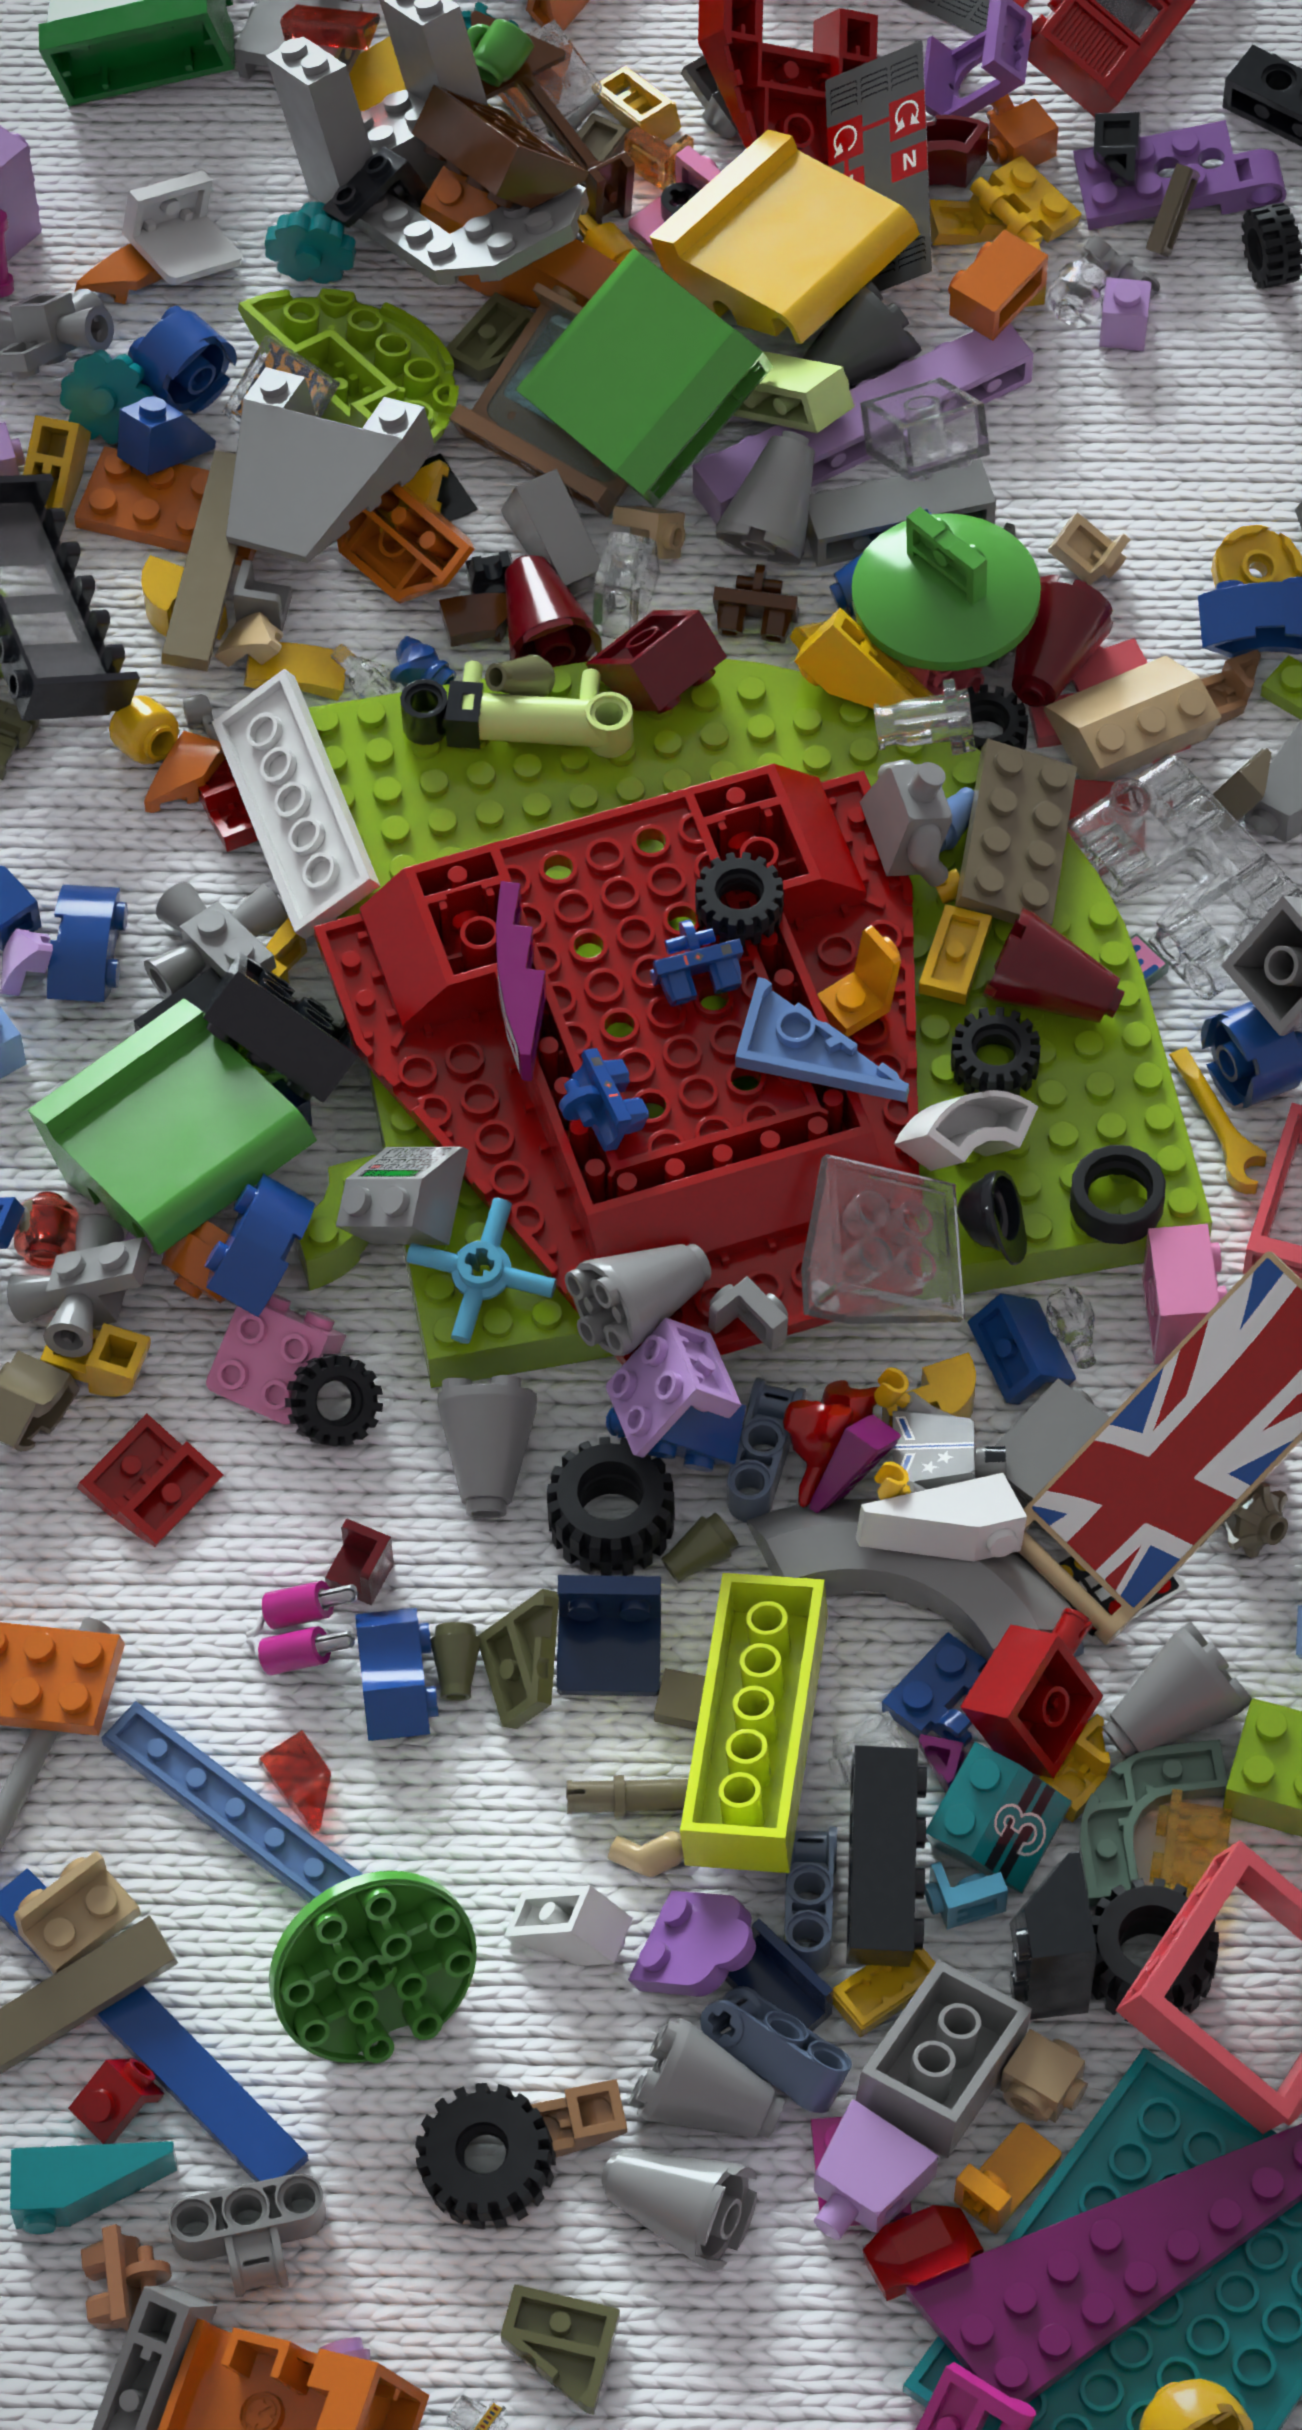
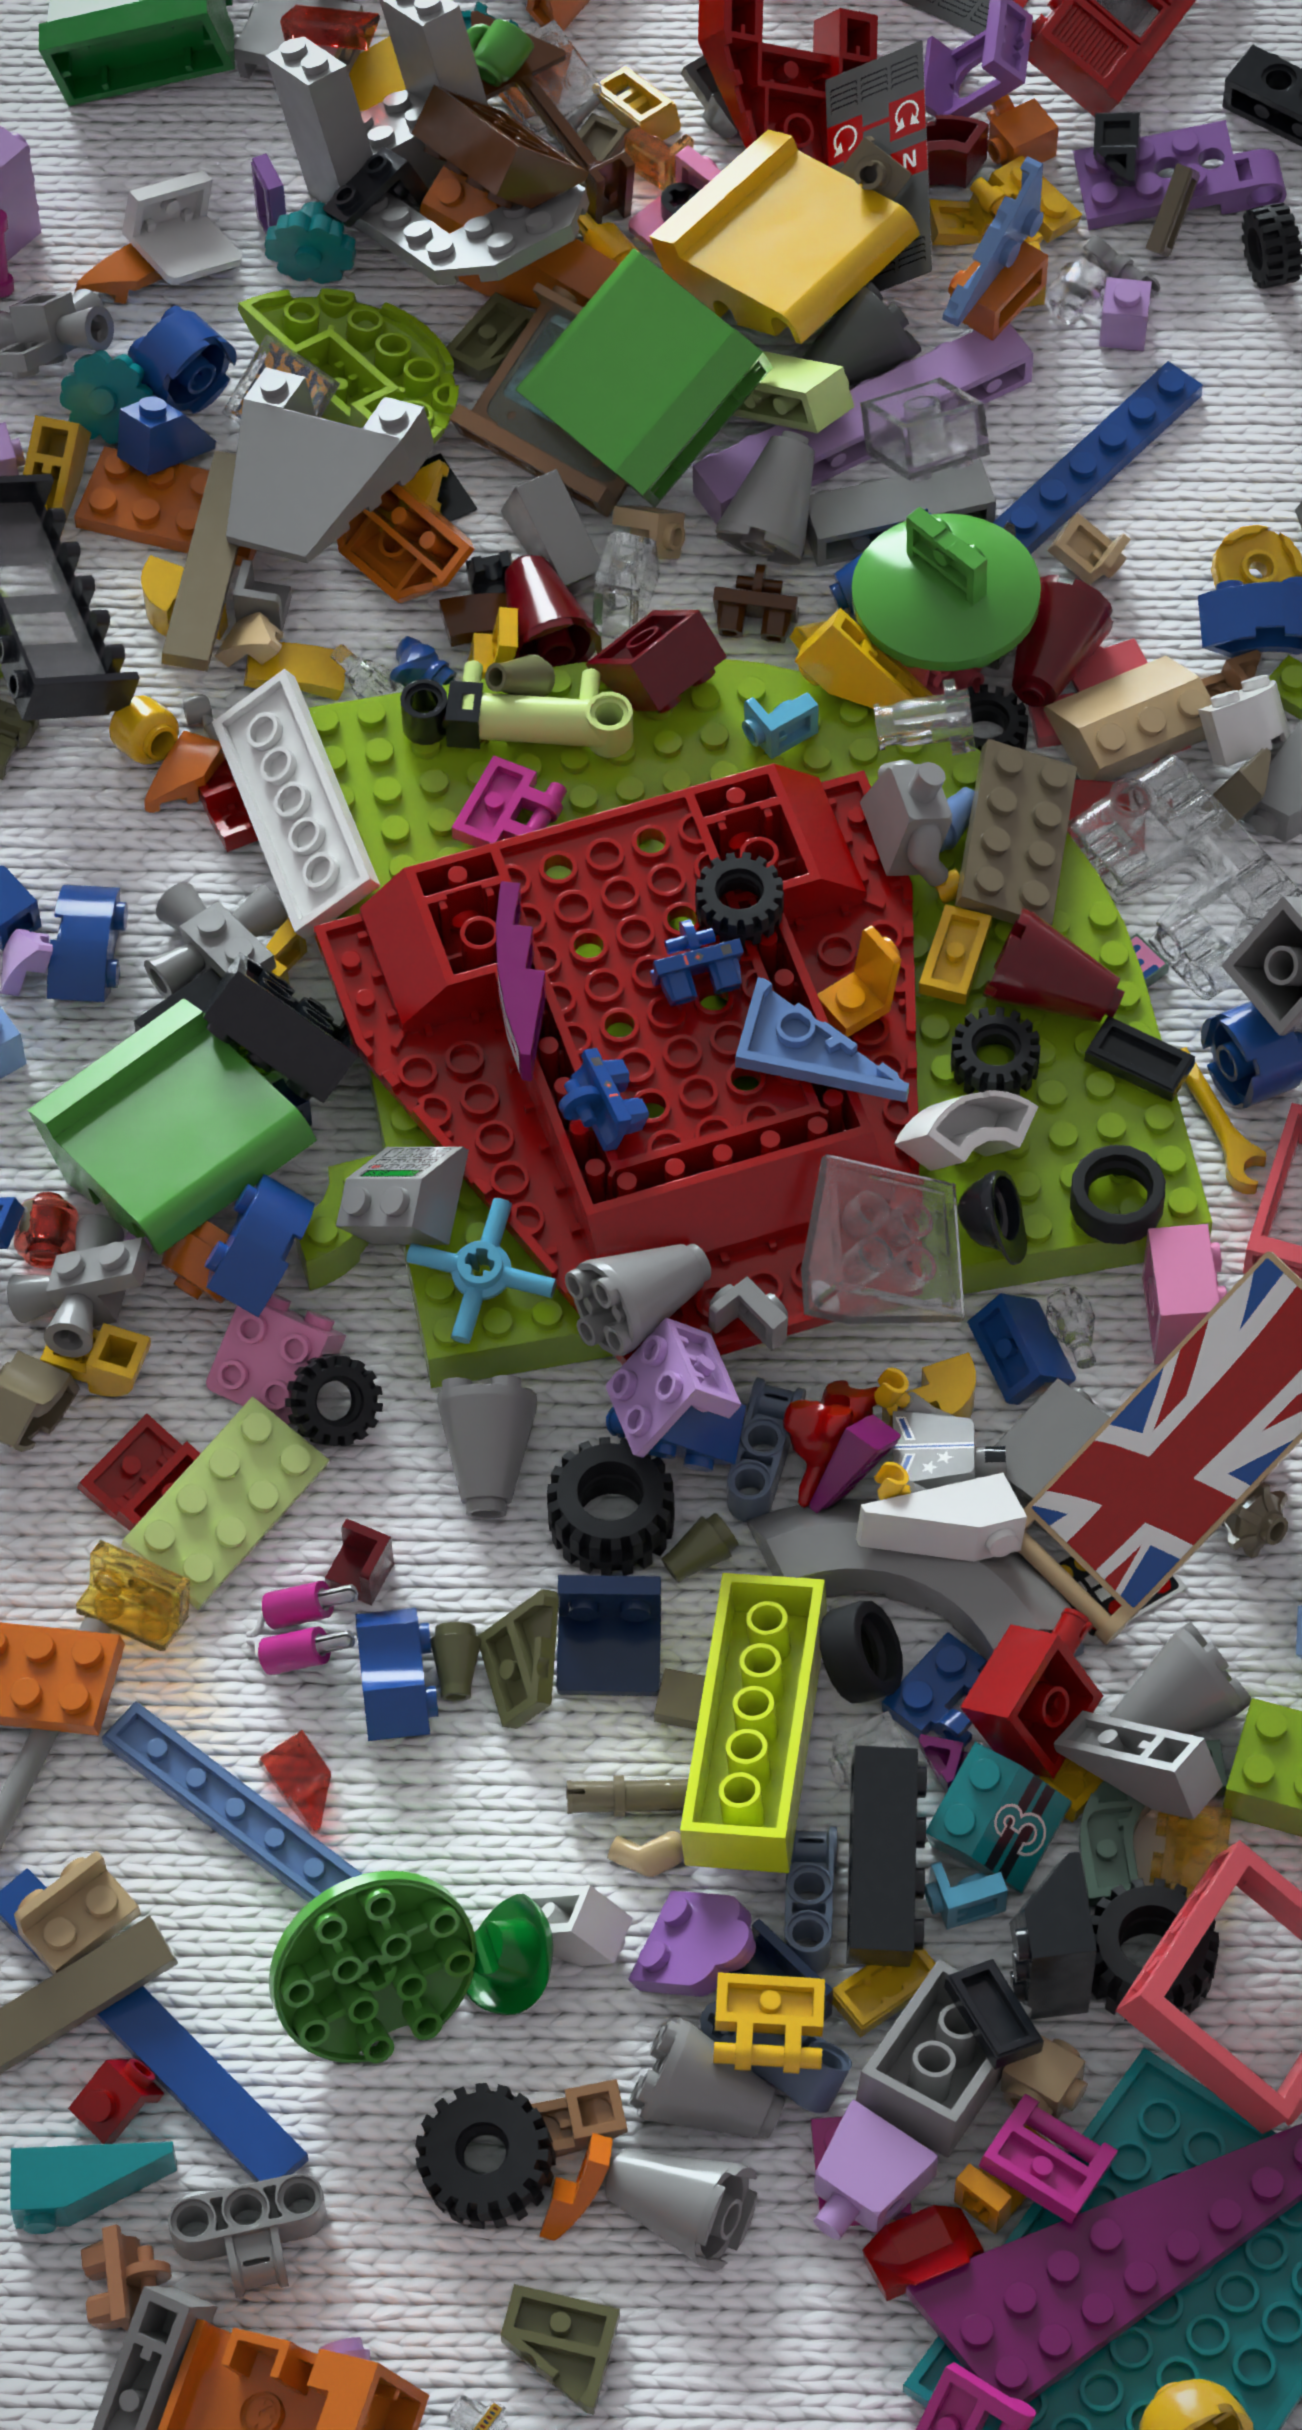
none -> clear yellow bracket [76,1539,190,1651]
none -> yellowish green plate [121,1396,330,1610]
none -> medium lavender tile [251,153,286,234]
none -> dark pink plate [451,755,567,847]
none -> yellow slope [467,607,518,679]
none -> green hat [467,1894,553,2015]
none -> orange slope [539,2132,613,2241]
none -> yellow plate [713,1972,825,2074]
none -> medium azure bracket [742,692,818,759]
none -> black tyre [819,1601,903,1704]
none -> dark tan bracket [839,136,912,201]
none -> medium blue wing [942,156,1044,327]
none -> black tile [944,1959,1044,2070]
none -> dark pink plate [978,2093,1118,2224]
none -> blue plate [993,361,1203,554]
none -> light grey slope [1053,1711,1223,1820]
none -> black tile [1084,1016,1195,1102]
none -> white brick [1198,674,1291,766]

